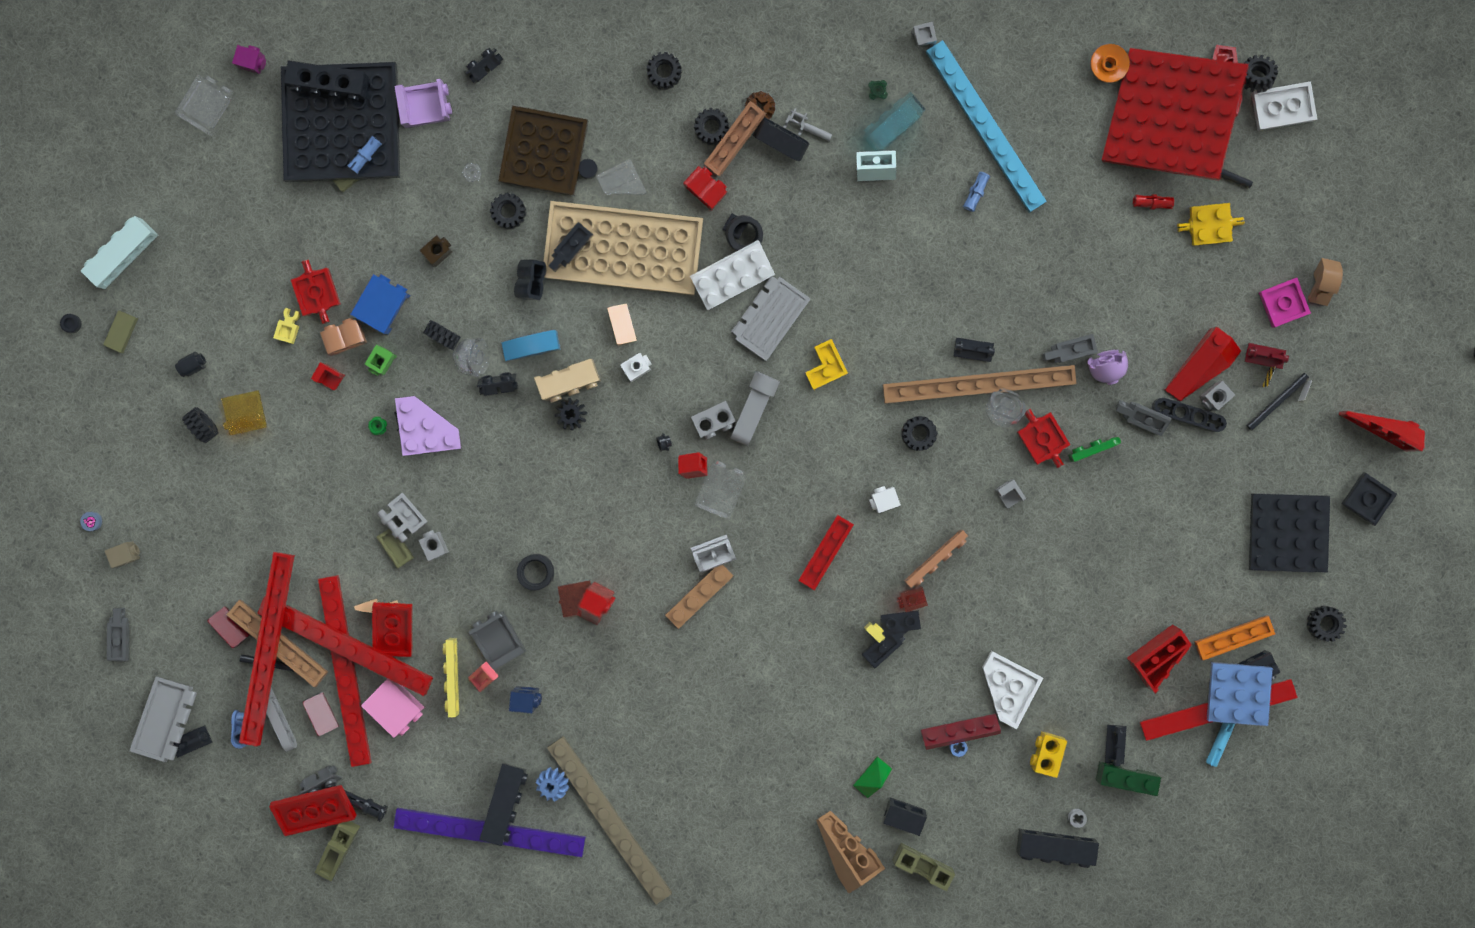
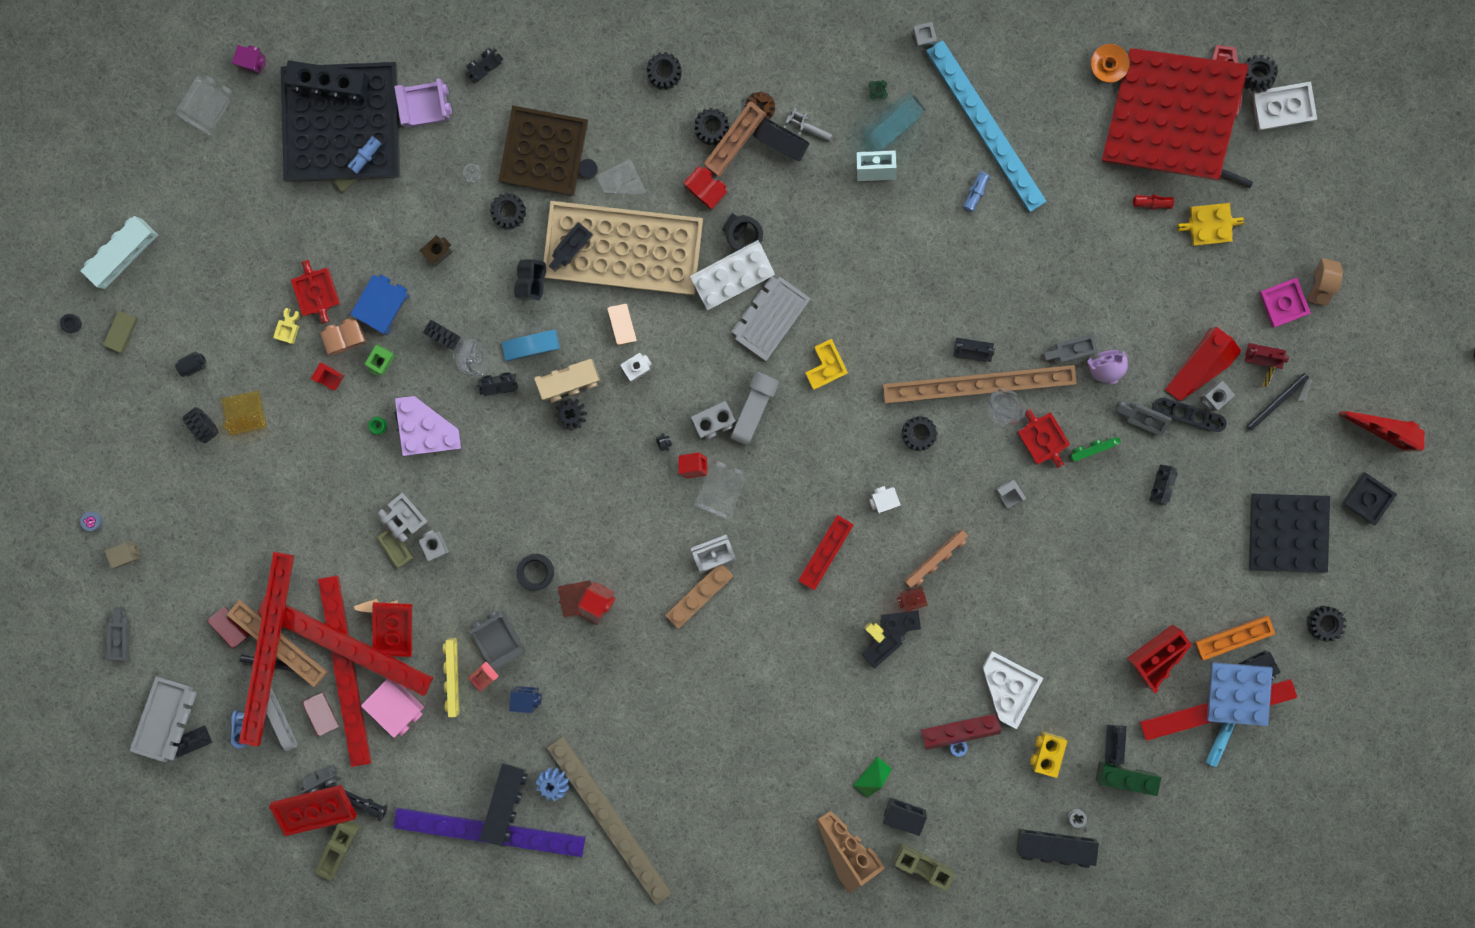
none -> black hinge [1149,464,1178,506]

